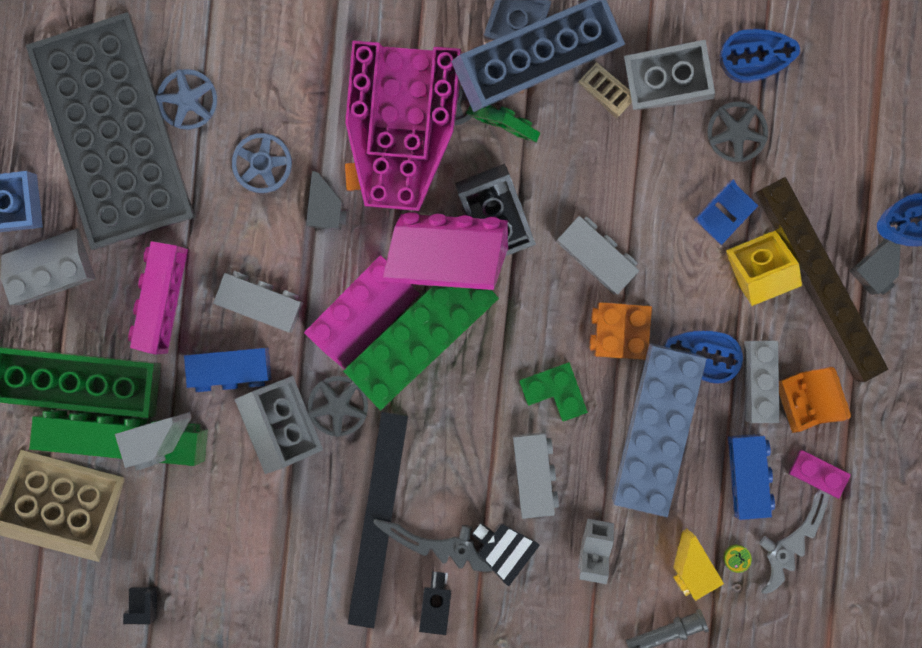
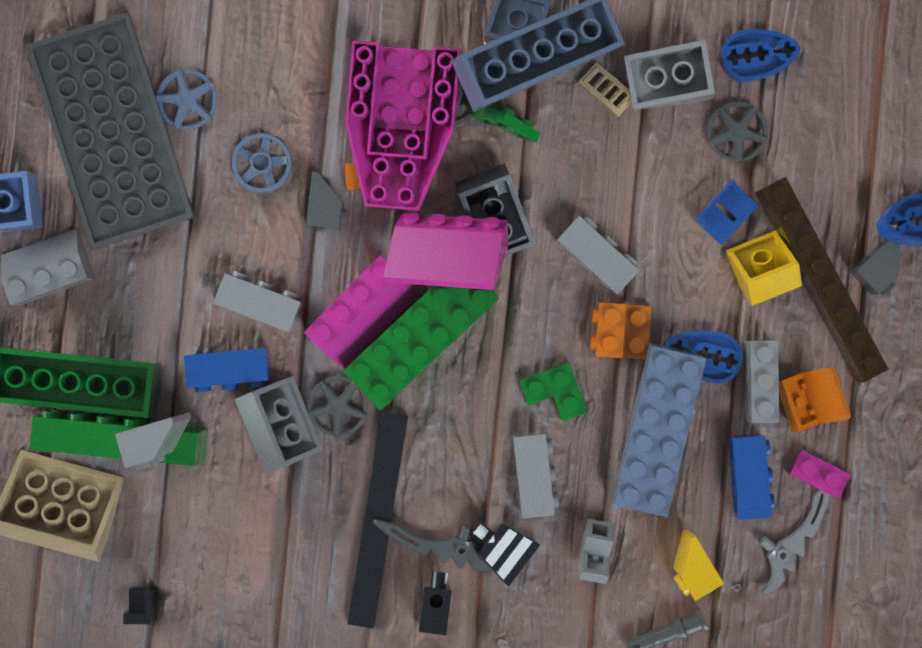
dark pink slope [128,241,188,355] -> none
tile [723,544,752,573] -> none

